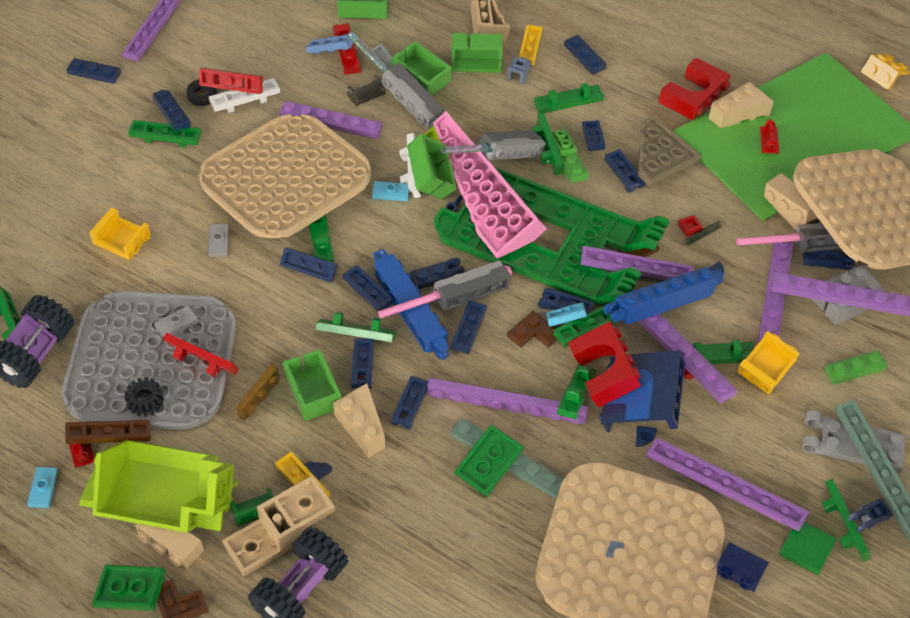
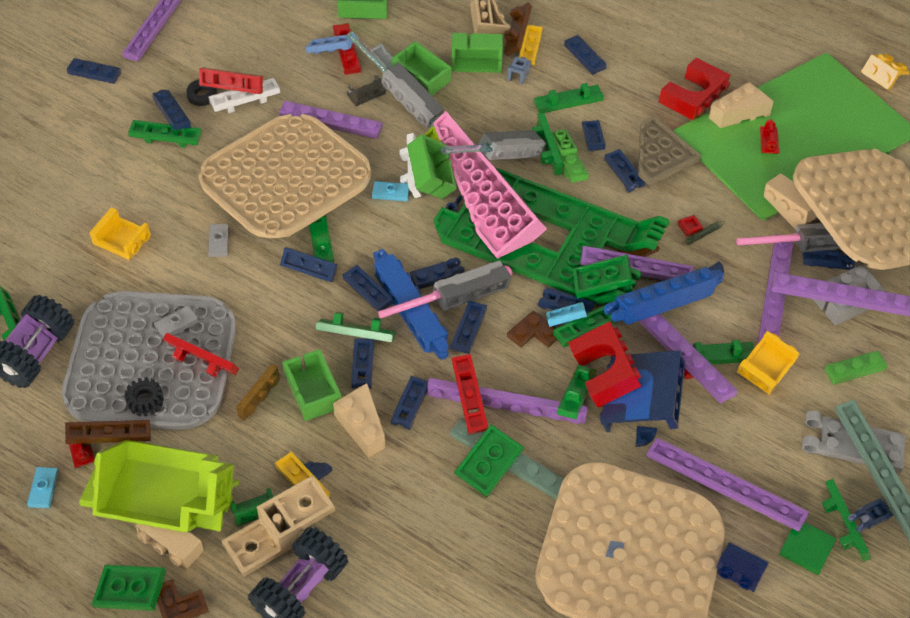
none -> red hinge [451,354,488,435]
none -> reddish brown hinge [504,2,532,56]
none -> green tile [573,254,633,299]

